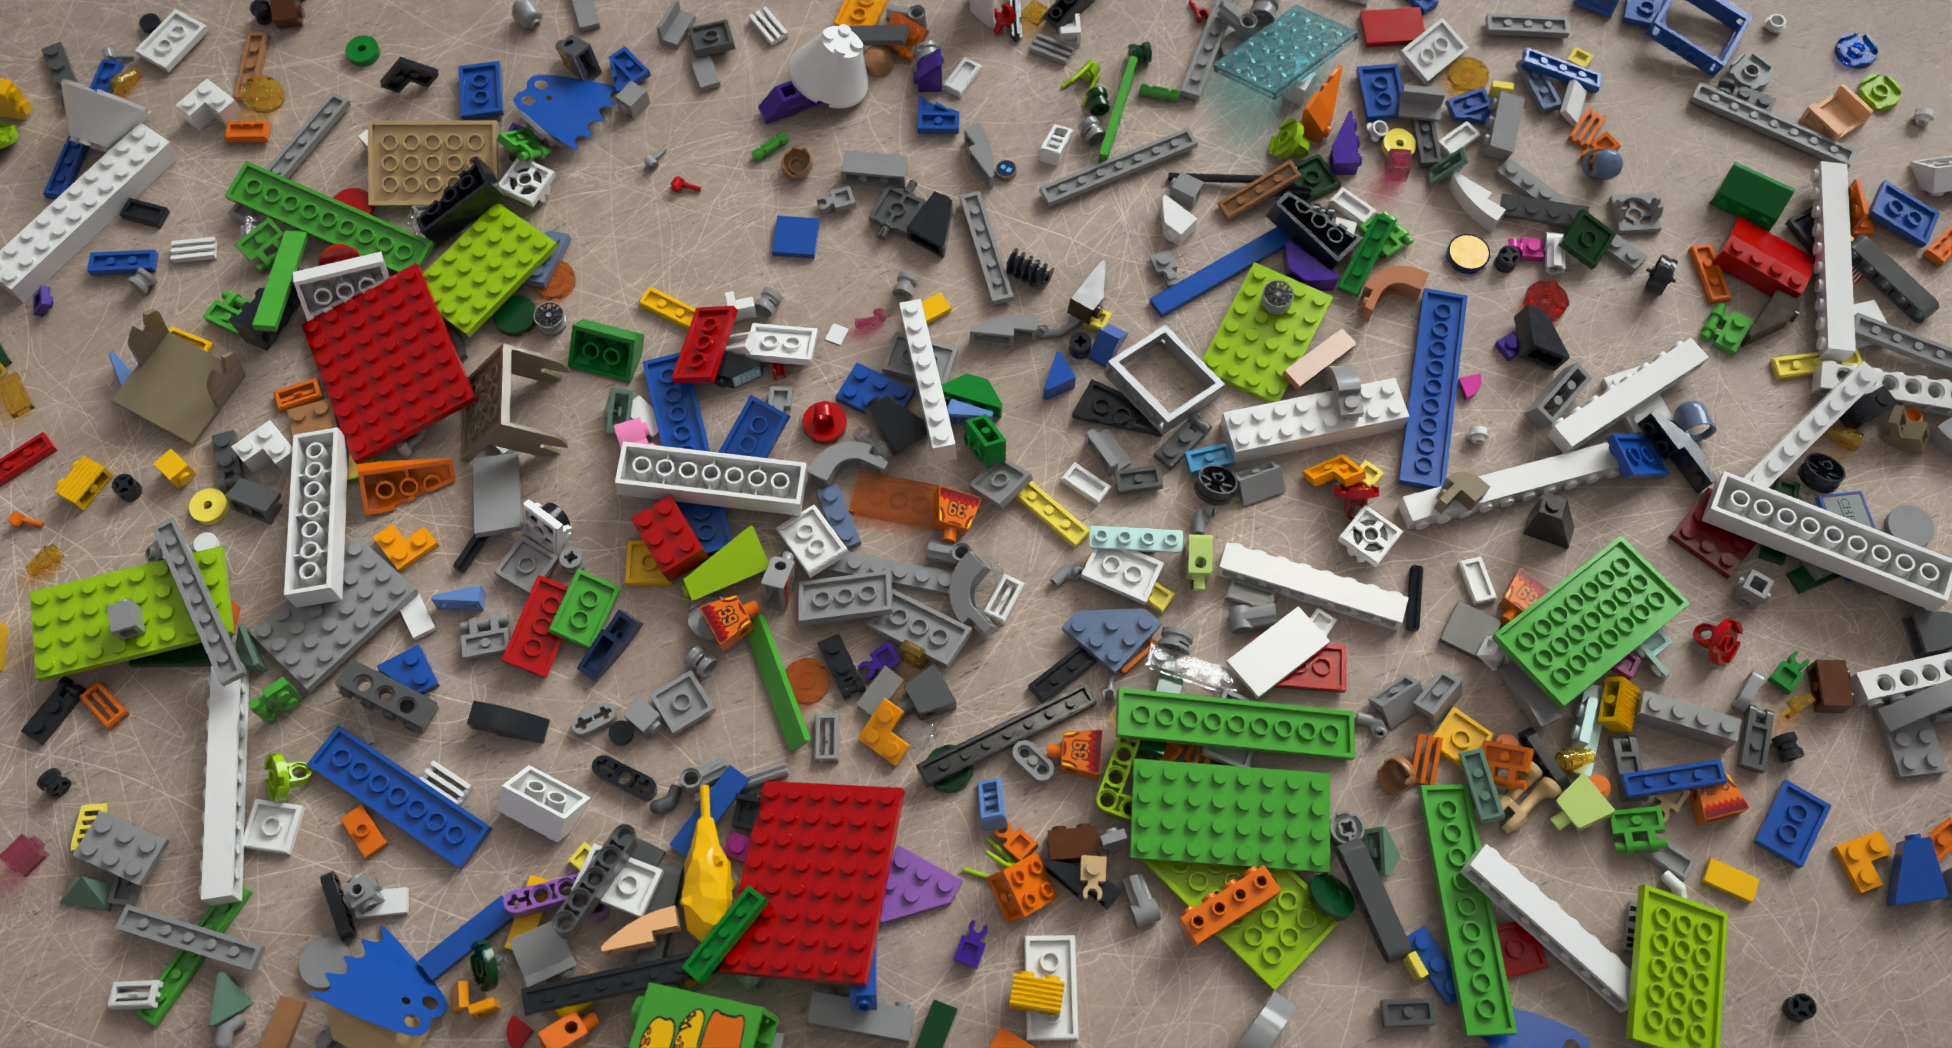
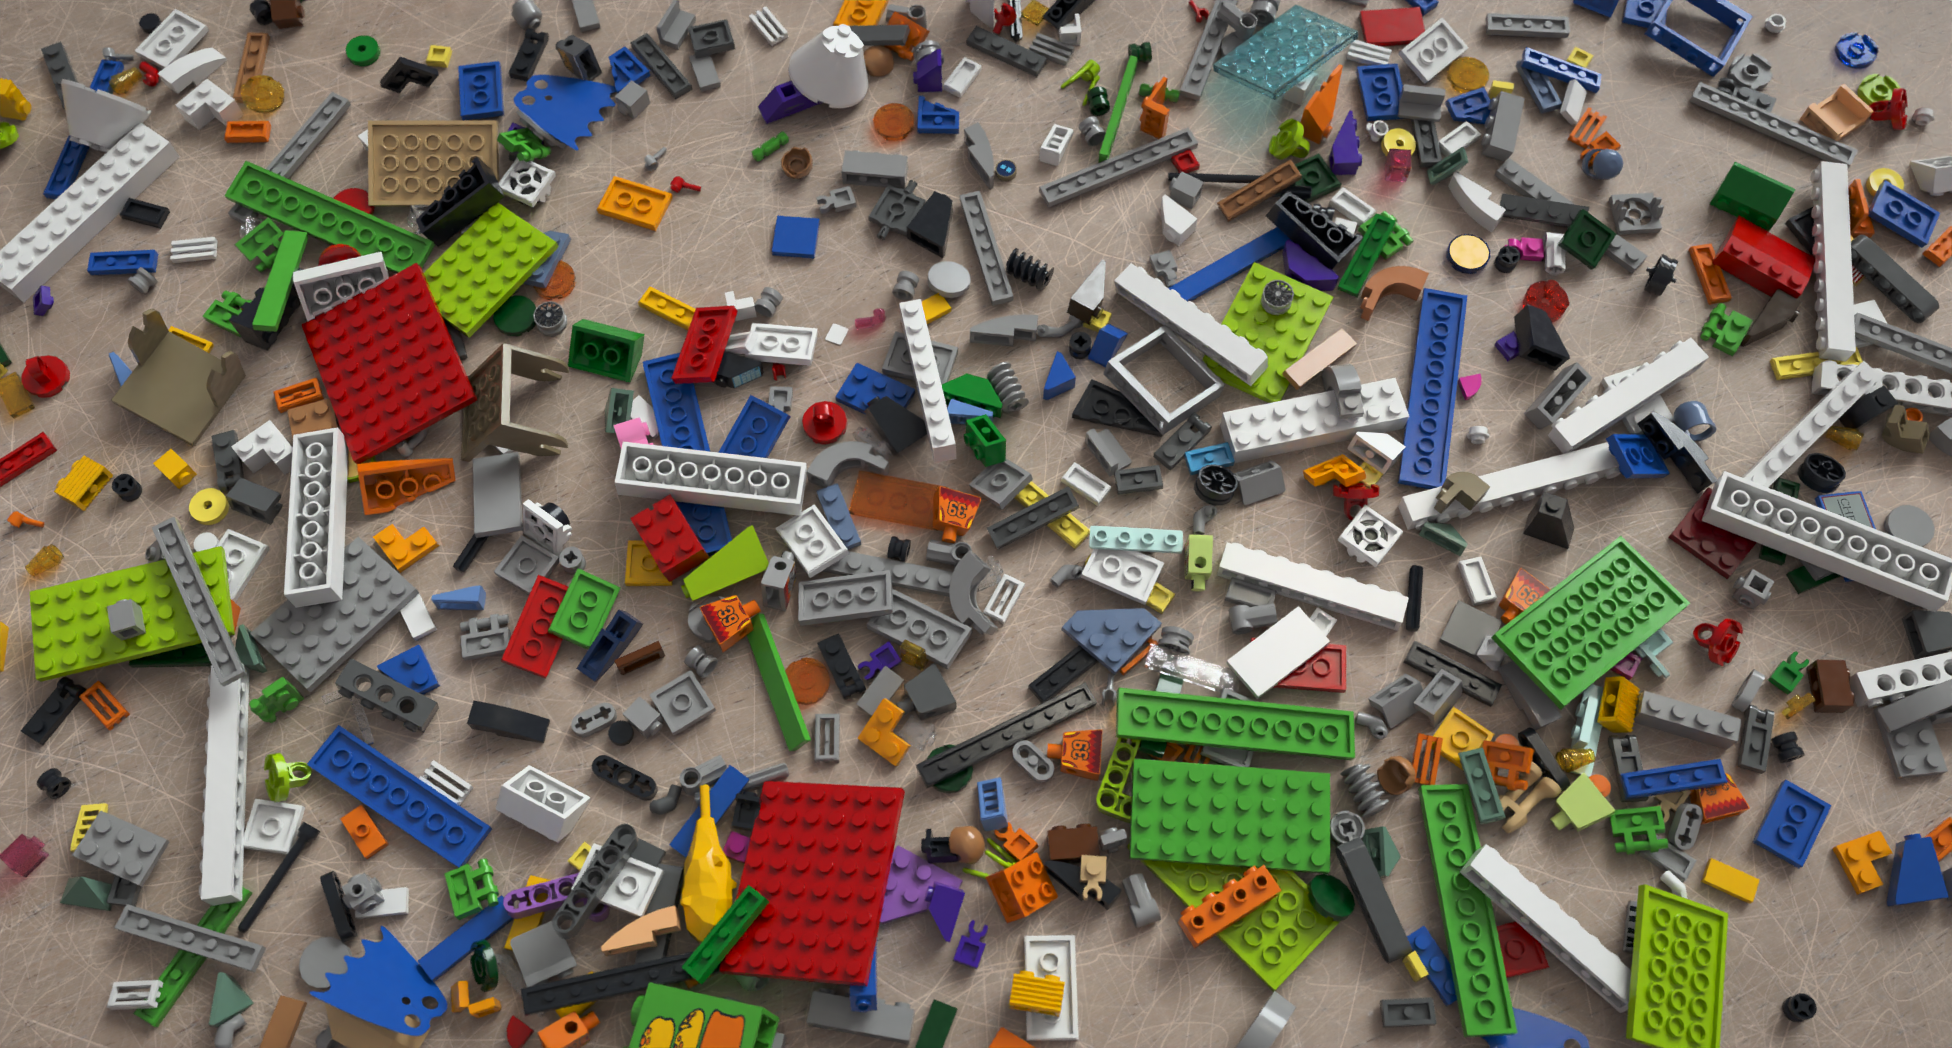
none -> red tile [21,355,70,398]
none -> red arm [139,61,159,87]
none -> white slope [157,48,227,94]
none -> white tile [216,529,270,603]
none -> black piece [238,821,321,933]
none -> light yellow tile [426,45,452,68]
none -> bright green plate [445,858,499,920]
none -> black plate [508,29,549,82]
none -> light orange tile [597,176,673,231]
none -> reddish brown tile [614,641,665,675]
none -> dark grey tile [630,33,693,99]
none -> clear orange tile [873,103,915,141]
none -> black wheel [887,536,911,562]
none -> black bracket [921,829,958,863]
none -> dark purple slope [924,881,965,942]
none -> tile [927,261,970,298]
none -> medium nougat hair [949,826,985,864]
none -> dark grey plate [966,26,1047,77]
none -> light grey piece [987,362,1029,413]
none -> dark grey plate [987,486,1080,549]
none -> white brick [1114,263,1268,386]
none -> orange bracket [1139,77,1170,139]
none -> red tile [1171,149,1200,173]
none -> light grey piece [1340,764,1389,819]
none -> white tile [1346,39,1392,65]
none -> white slope [1347,432,1405,474]
none -> black tile [1403,641,1502,707]
none -> sand green slope [1419,522,1468,556]
none -> light grey beam [1668,803,1703,850]
none -> light yellow piece [1866,168,1904,197]
none -> red tile [1869,88,1908,130]

